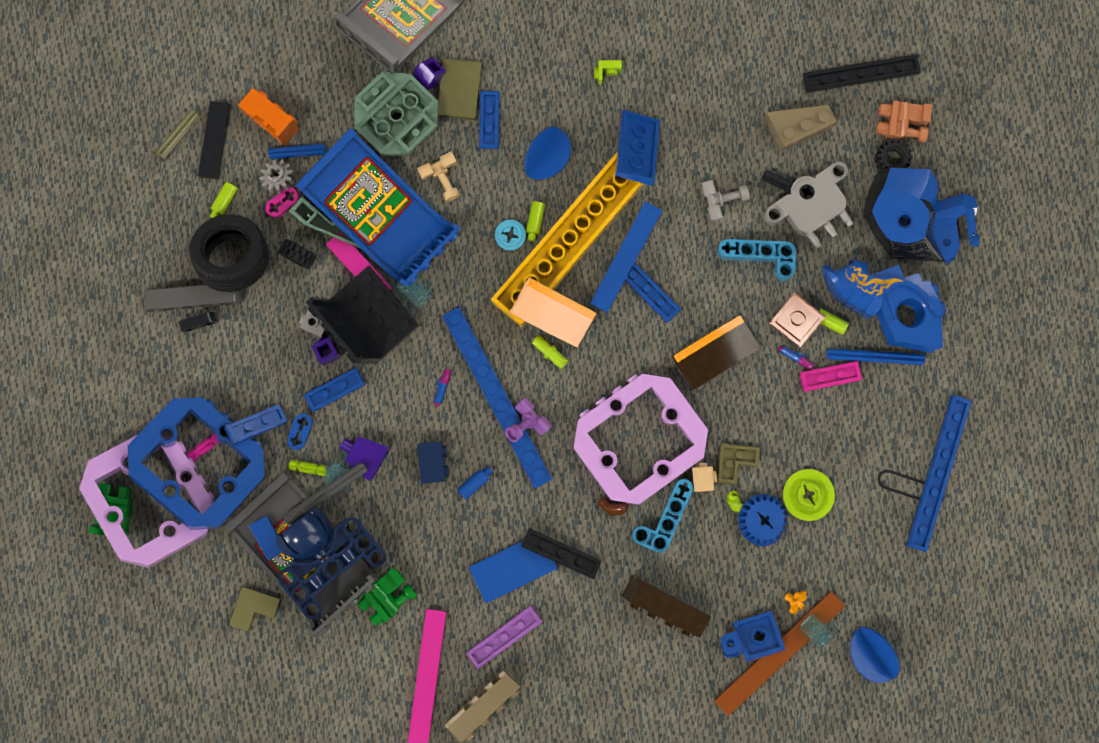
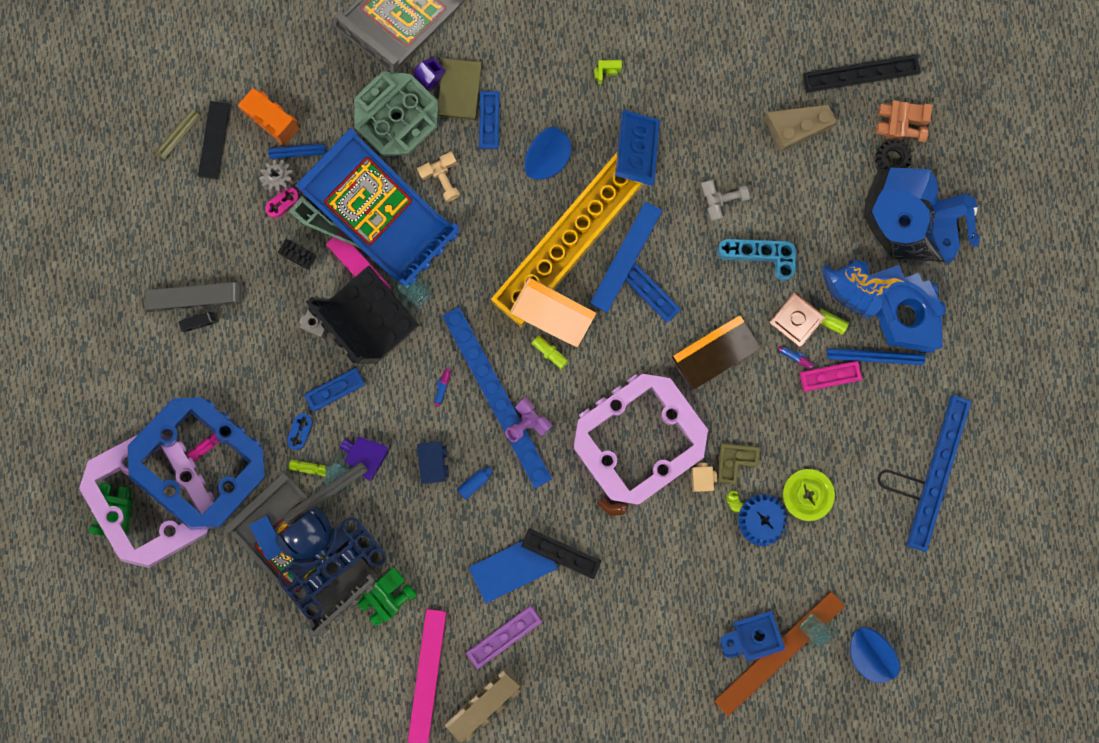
black tyre [189,214,269,292] -> none
lime cylinder [209,182,238,218] -> none
blue tile [225,404,288,445] -> none
olive tile [229,587,281,631] -> none
dark purple brick [311,337,341,366] -> none
medium azure gear [495,220,526,251] -> none
lime cylinder [526,201,545,242] -> none
dark brown wedge [621,575,711,638] -> none
dark azure beam [632,479,693,552] -> none
light grey piece [762,162,853,248] -> none
light orange plant [785,590,807,615] -> none

